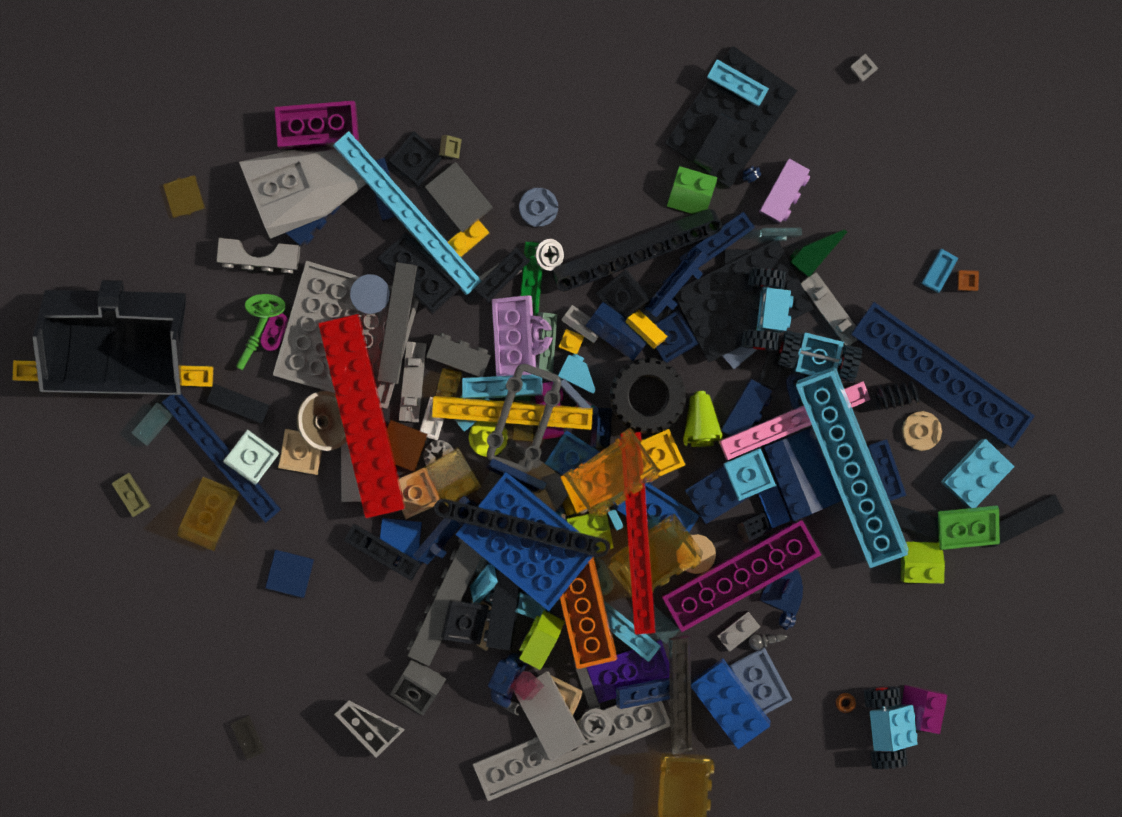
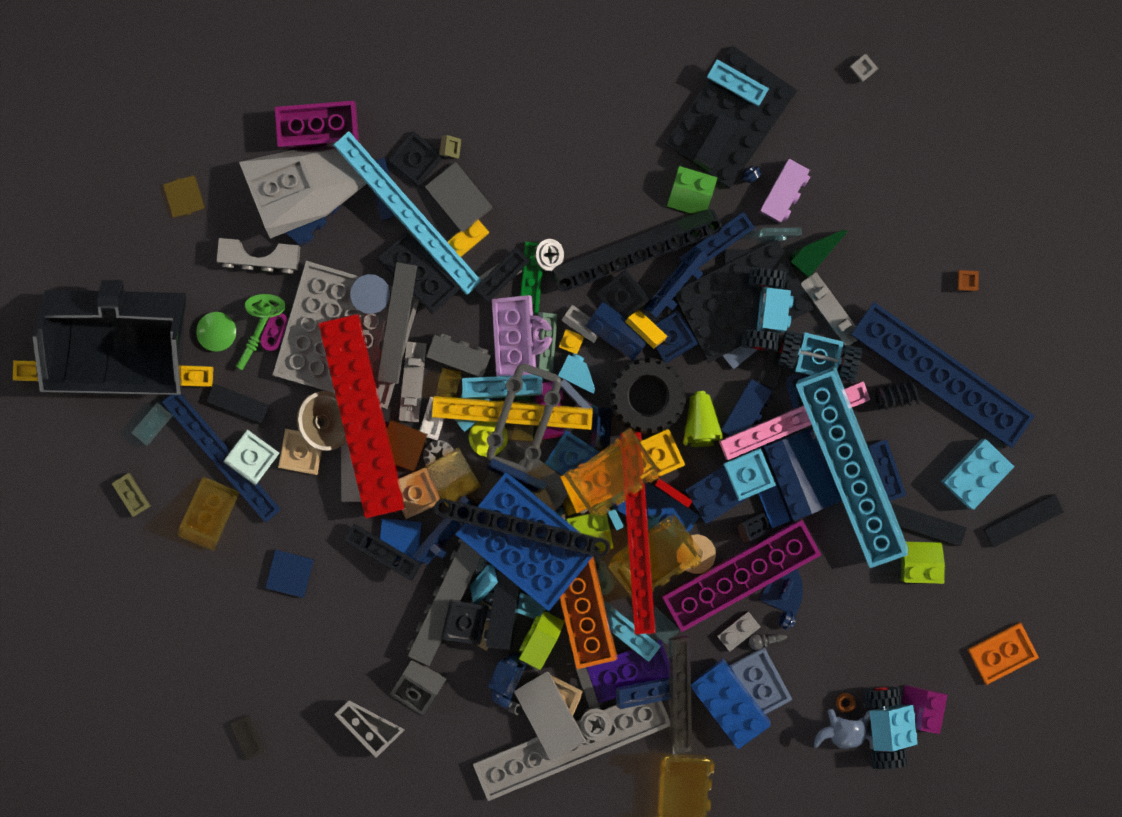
clear pink brick [510,672,544,700] -> none
sand blue tile [519,188,558,227] -> none
tan tile [902,411,942,451] -> none
dark azure tile [921,249,958,293] -> none
bright green tile [938,505,1000,550] -> none
none -> bright green dish [196,312,236,352]
none -> red tile [653,478,692,507]
none -> sand blue piece [814,709,874,749]
none -> orange tile [967,622,1039,685]

